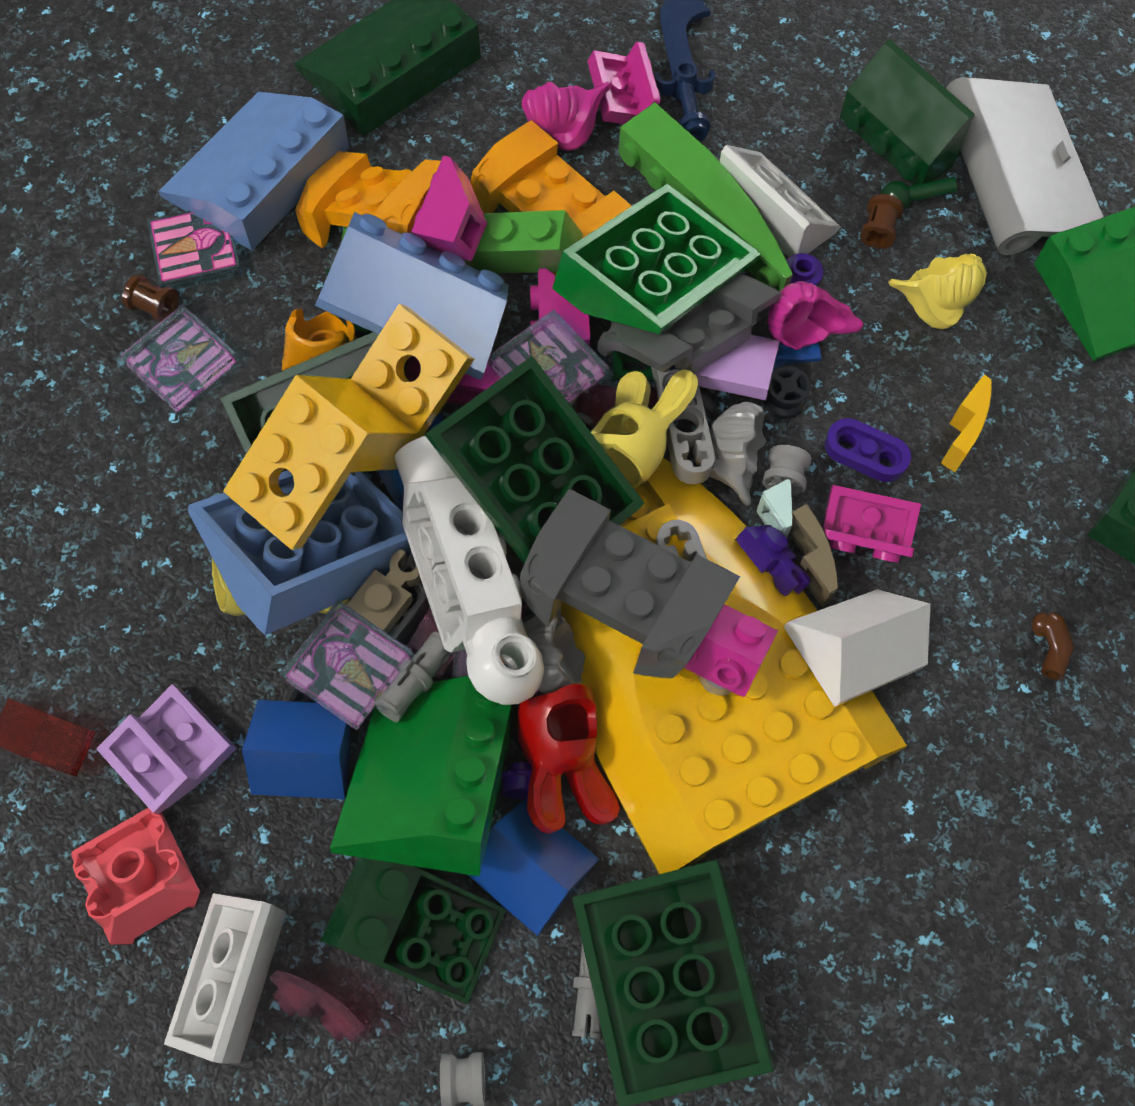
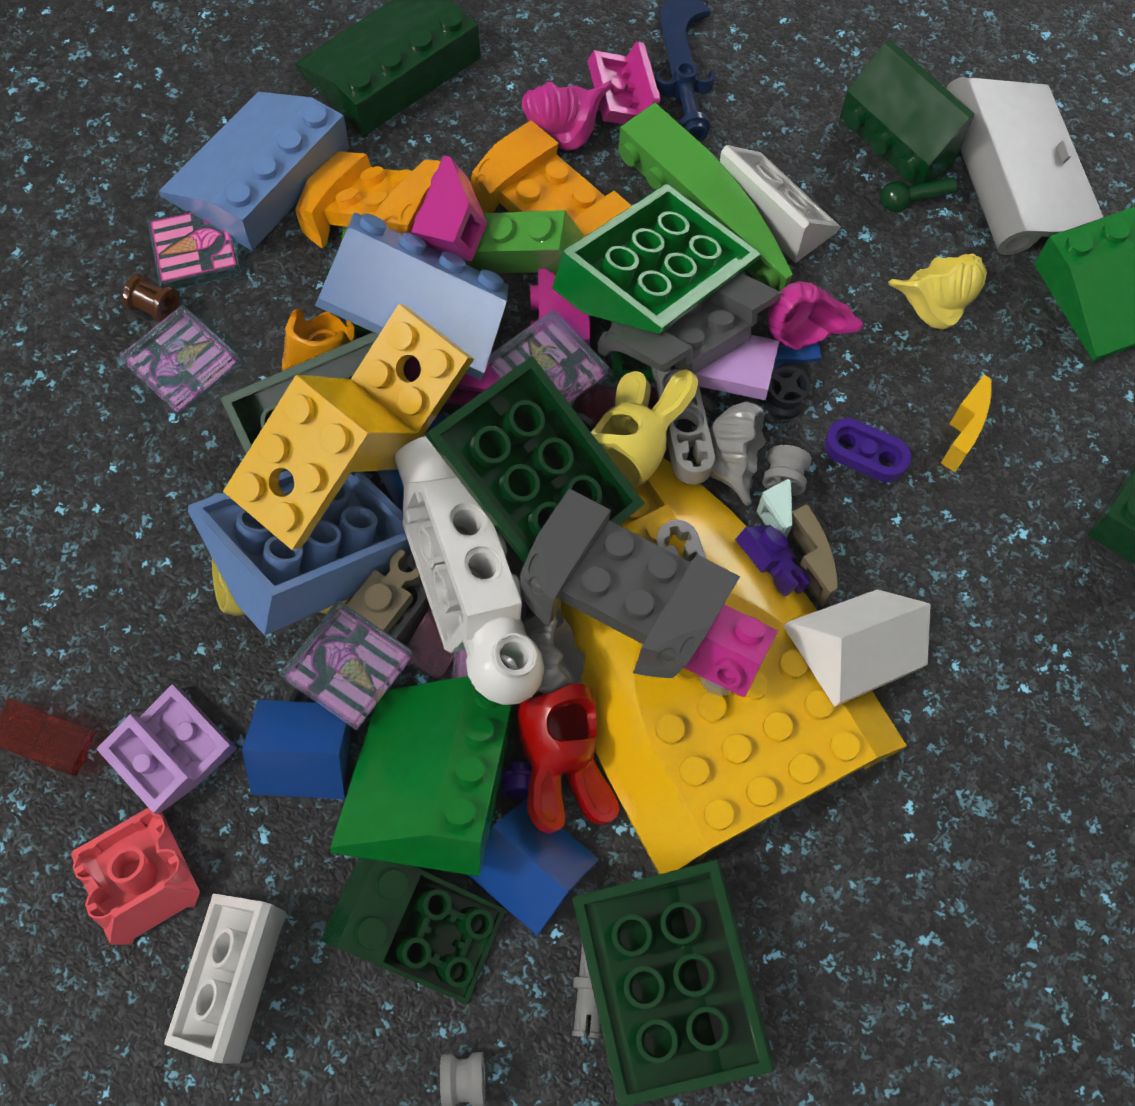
clear pink slope [269,970,373,1043] -> none
light grey pin [374,632,454,722] -> none
dark purple plate [786,253,823,286] -> none
dark pink bracket [822,485,921,563] -> none
reddish brown bush [860,194,904,249] -> none
reddish brown arm [1032,612,1074,680] -> none

